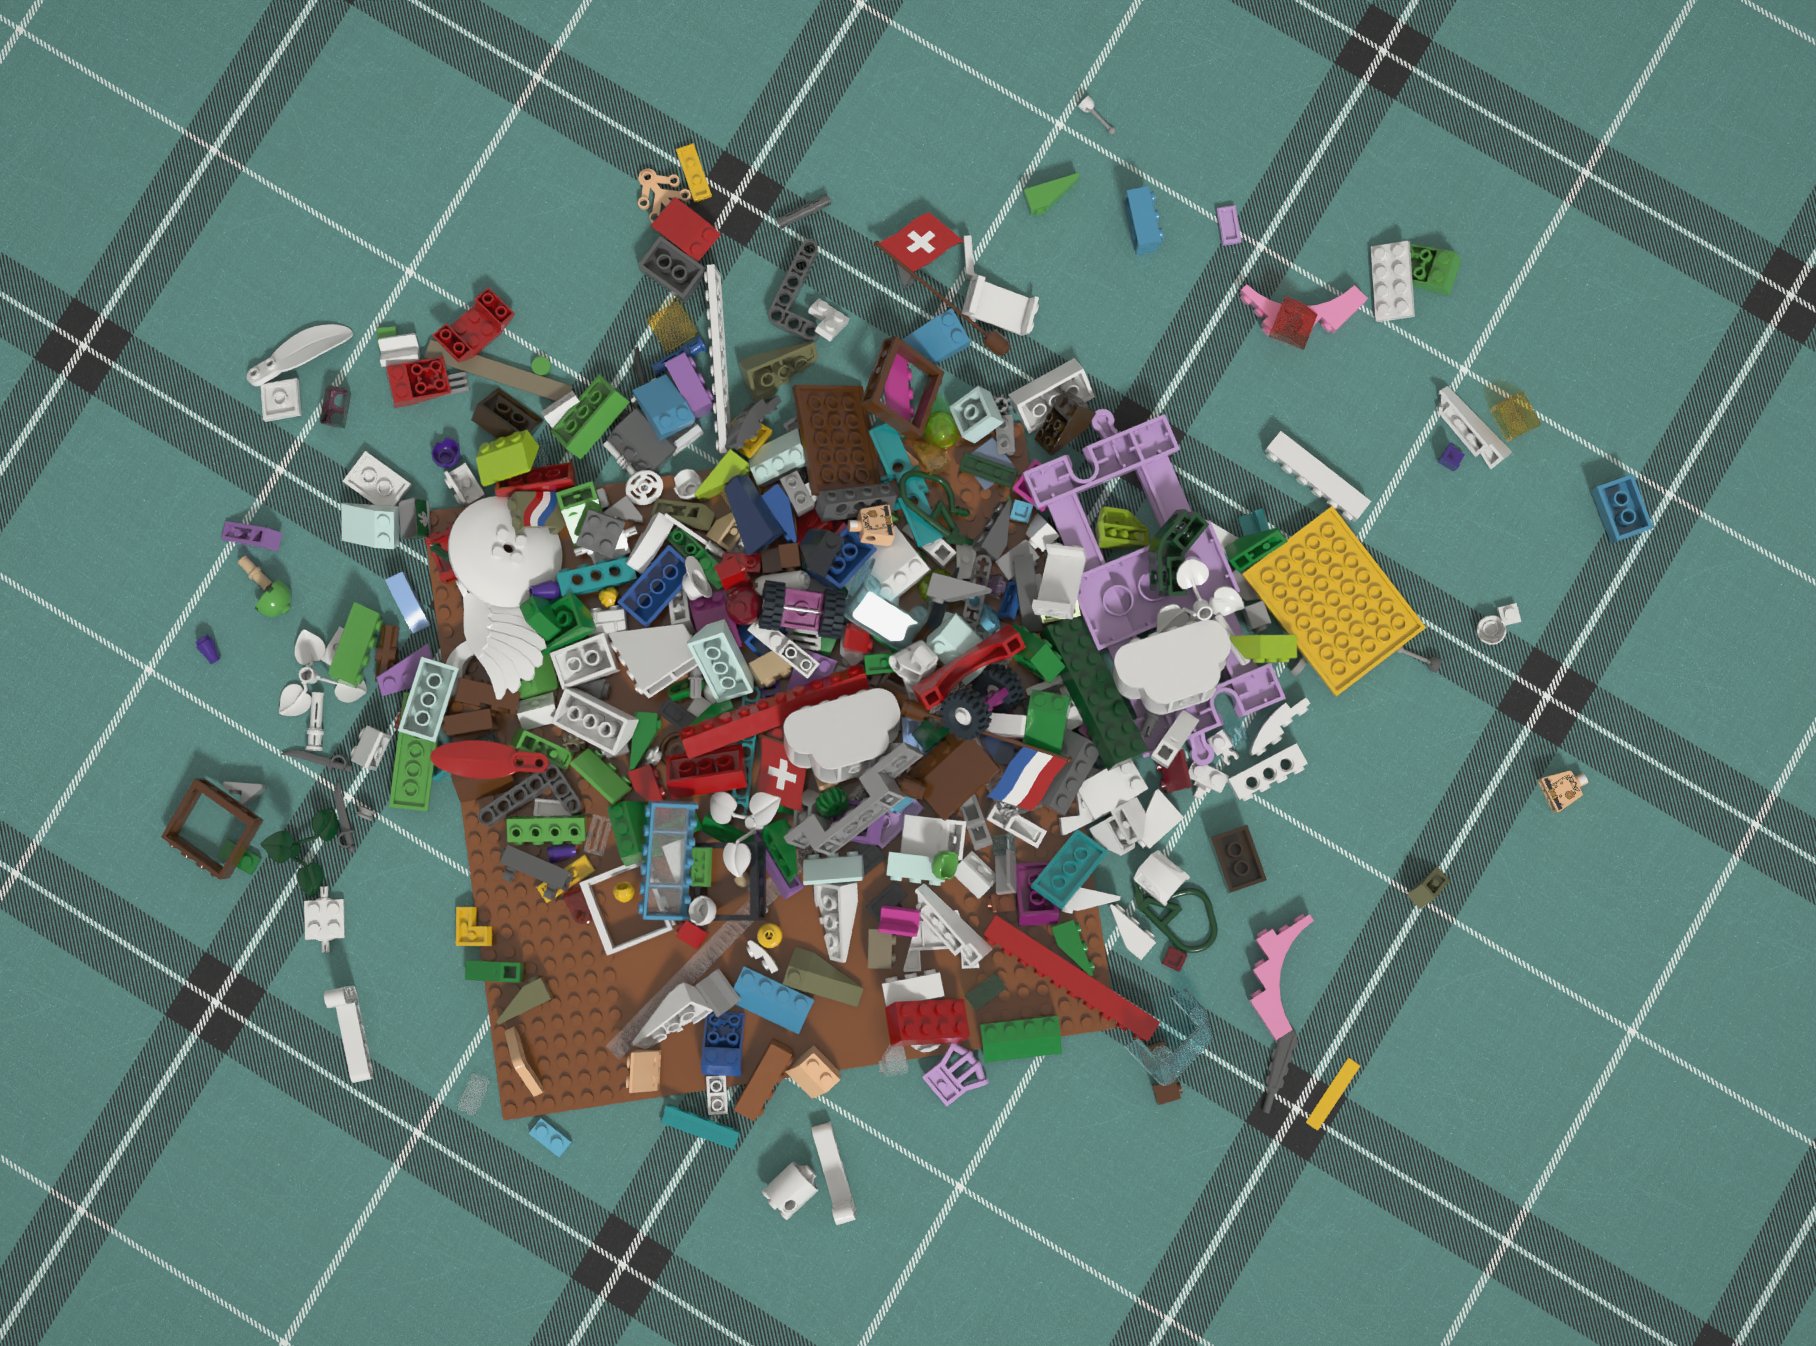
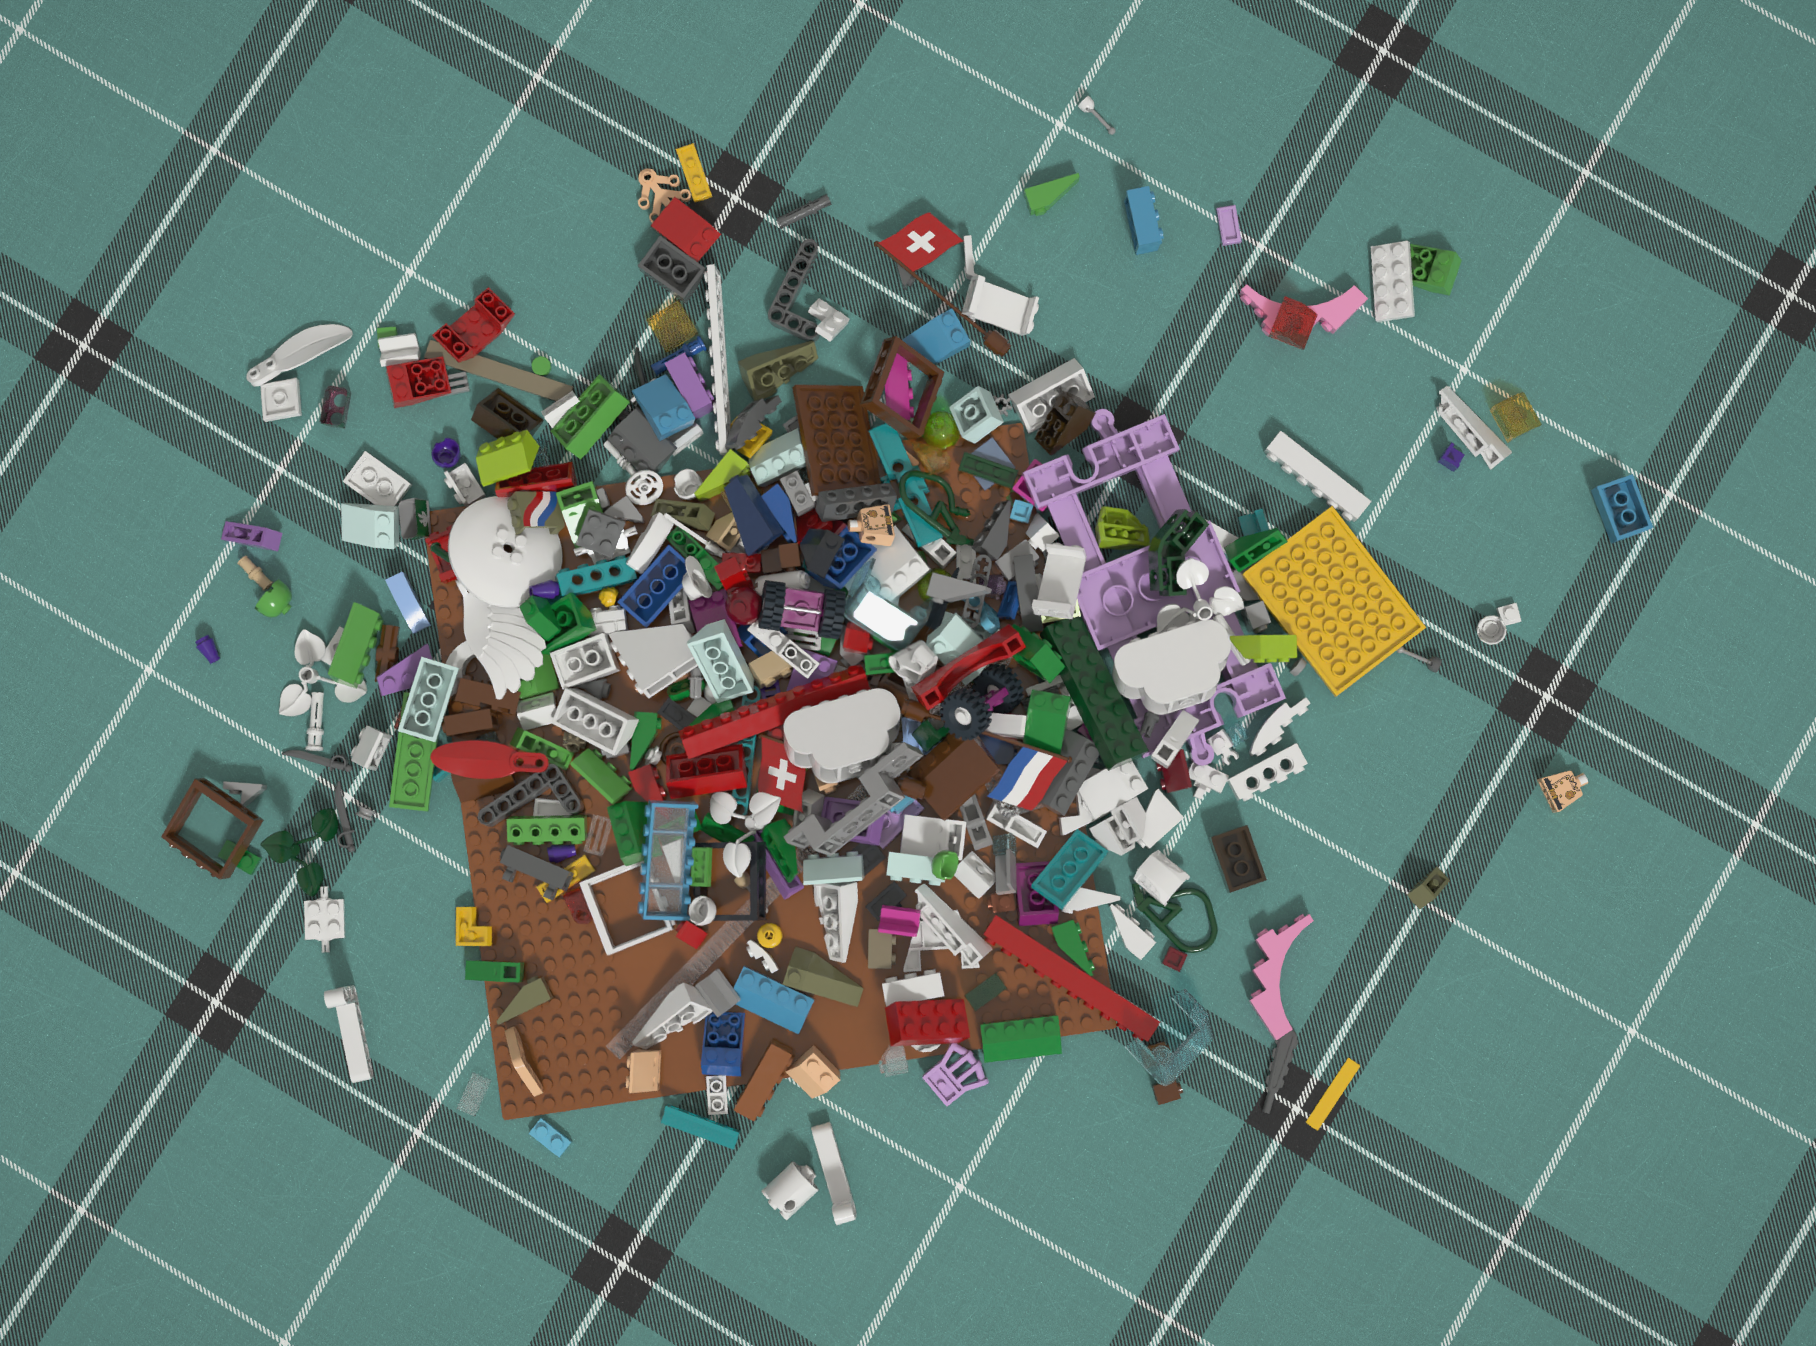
yellow piece [613,882,635,903] -> none
green gear [815,787,849,818] -> none
light grey hinge [996,414,1016,455] -> none

